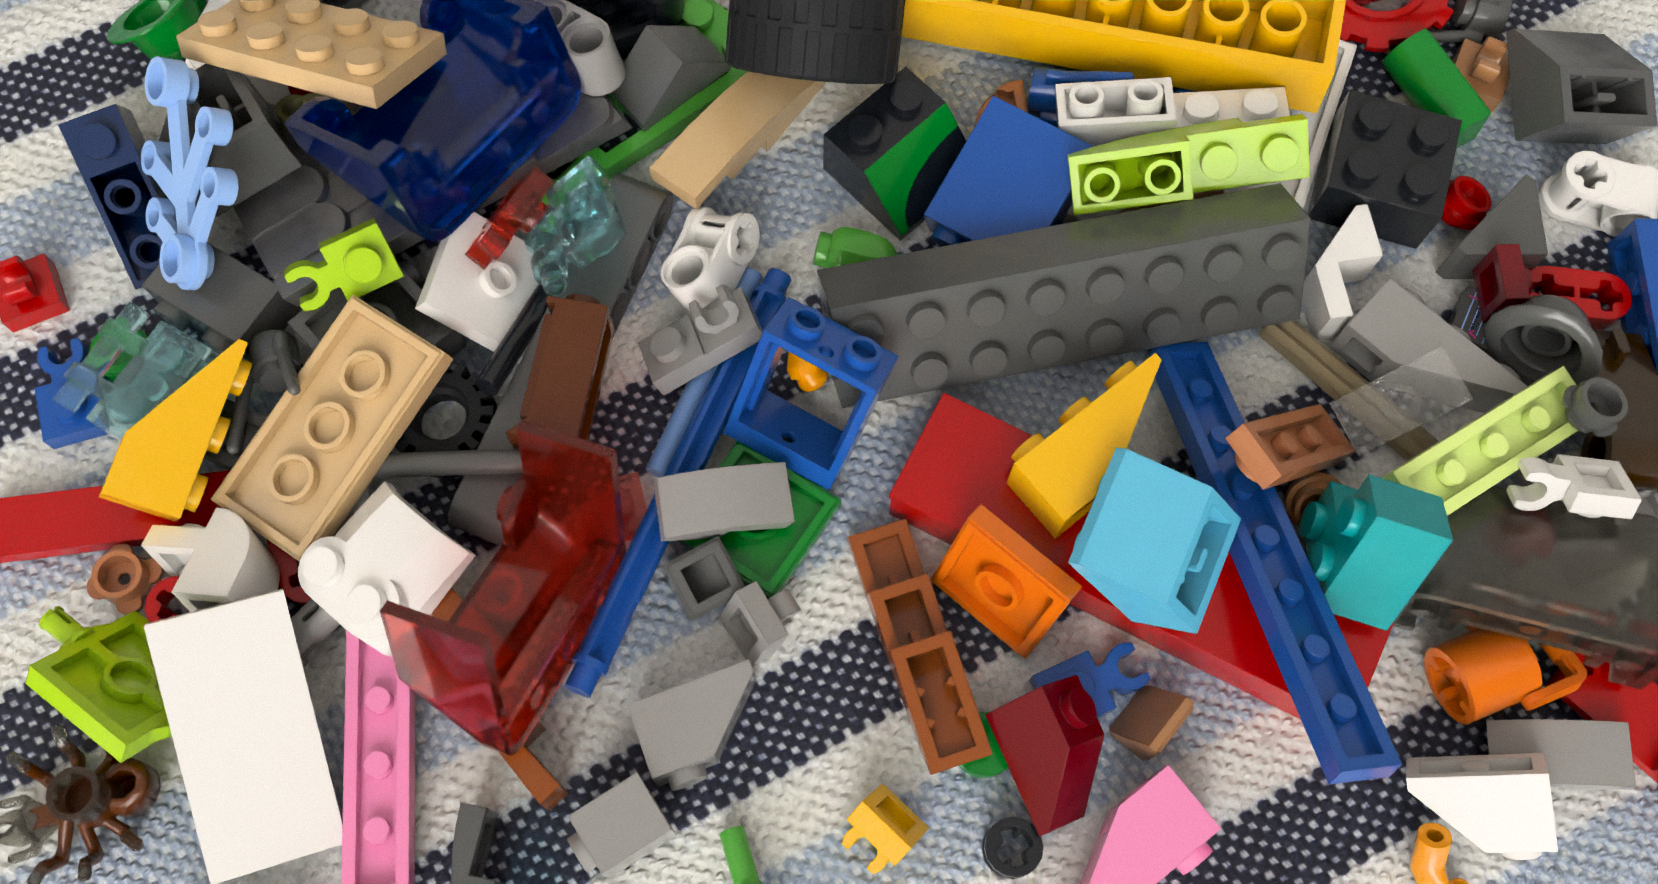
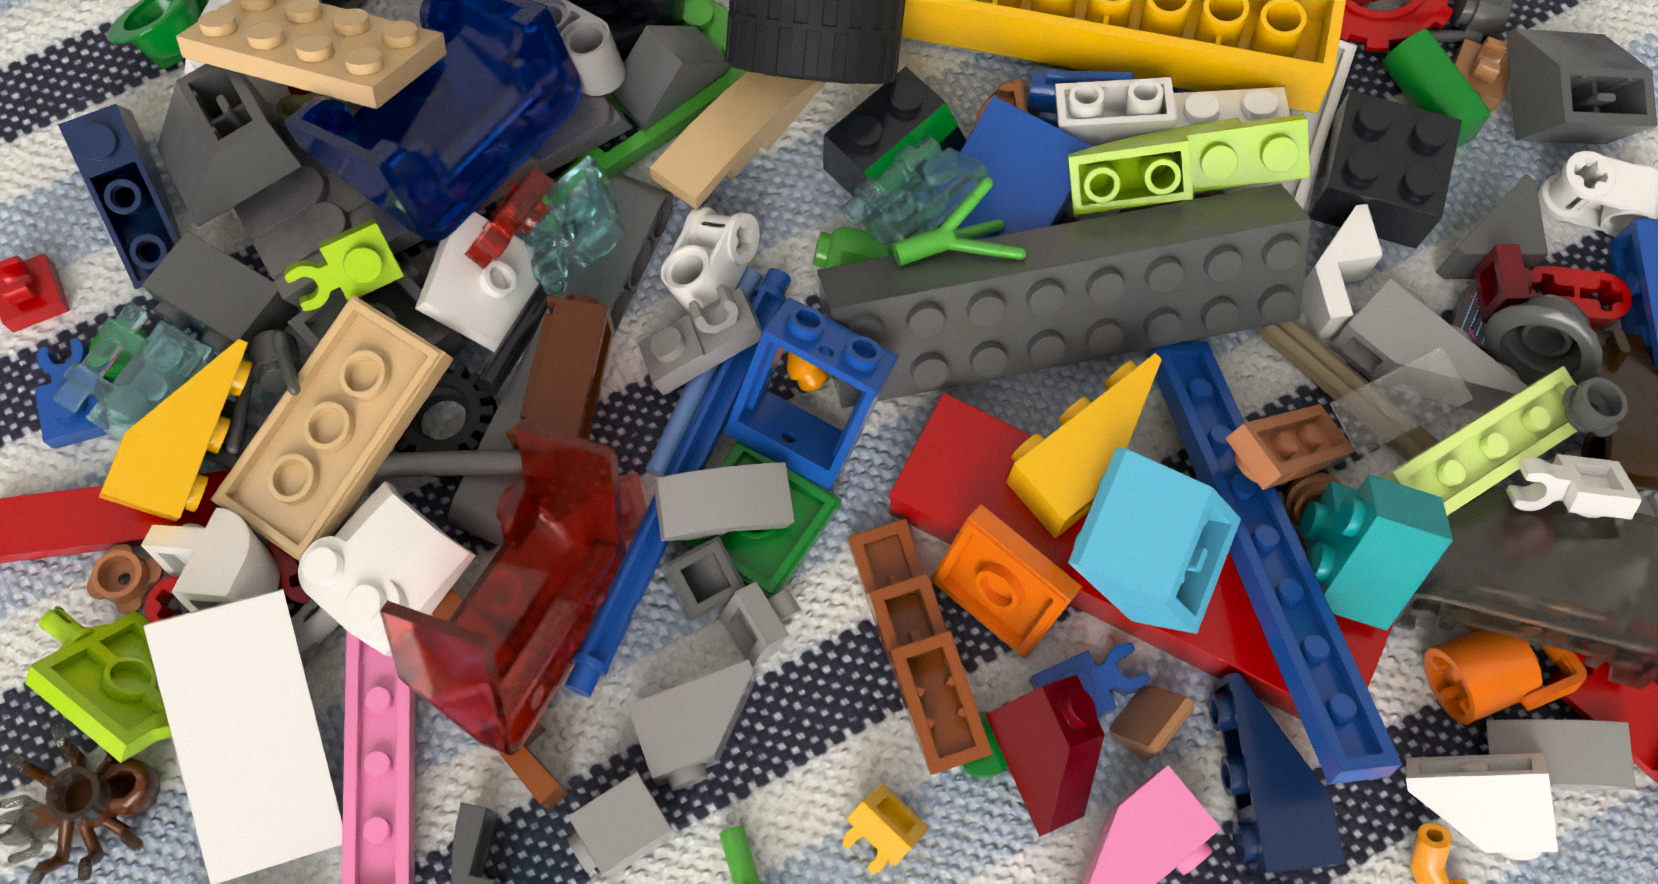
light blue plant [141,57,239,290] -> none
black bush [981,817,1044,879] -> none
red plate [1442,176,1492,230] -> none
none -> clear light blue plate [841,135,990,249]
none -> bright green plant [892,177,1026,266]
none -> dark blue slope [1209,672,1345,876]

